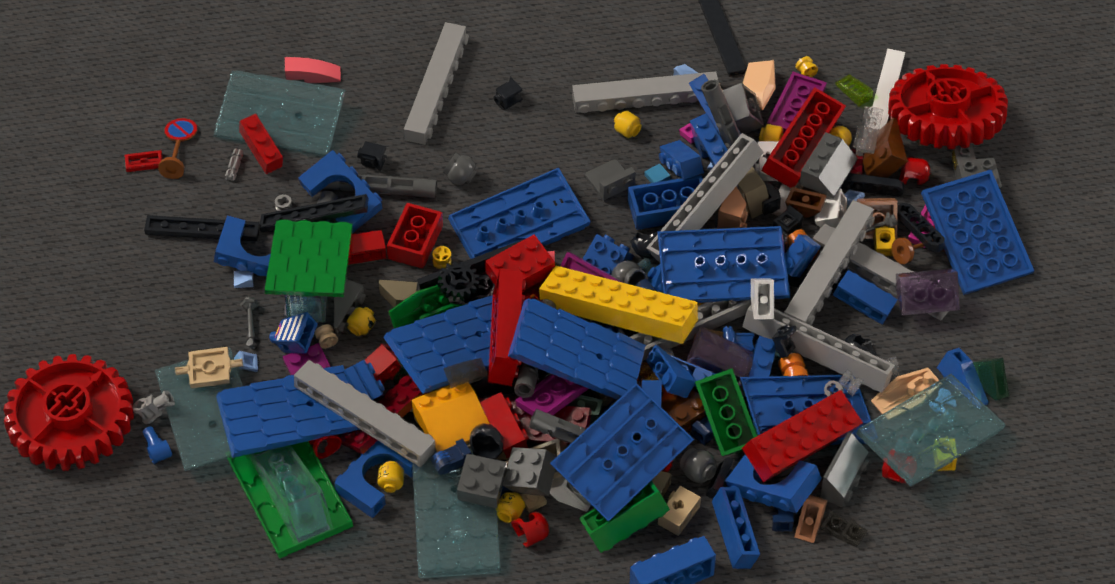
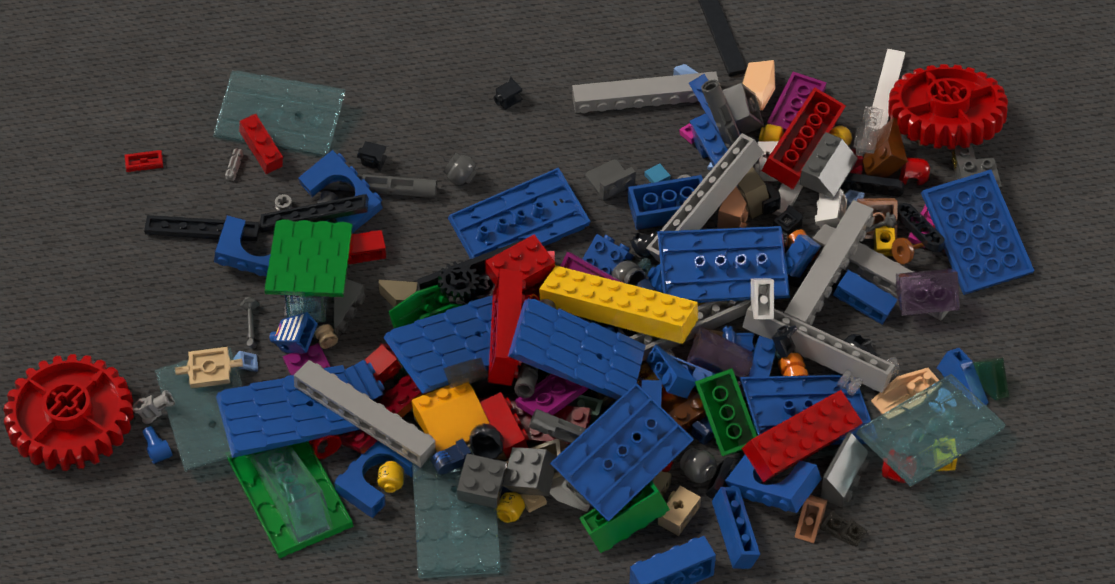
piece [158,118,197,179] -> none
light blue slope [234,271,253,288] -> none
coral slope [285,57,341,84] -> none
yellow head [347,307,376,336] -> none
red brick [387,203,443,269] -> none
light grey brick [404,22,469,145] -> none
yellow wheel [432,246,452,269] -> none
red helmet [511,512,549,547] -> none
yellow head [614,111,642,138] -> none
blue brick [659,140,704,180] -> none
dark blue leg [772,507,794,531] -> none
reddish brown slope [785,187,827,218] -> none
yellow wheel [795,56,818,77] -> none
light grey bush [824,381,844,396] -> none
clear neon green slope [835,74,874,107] -> none

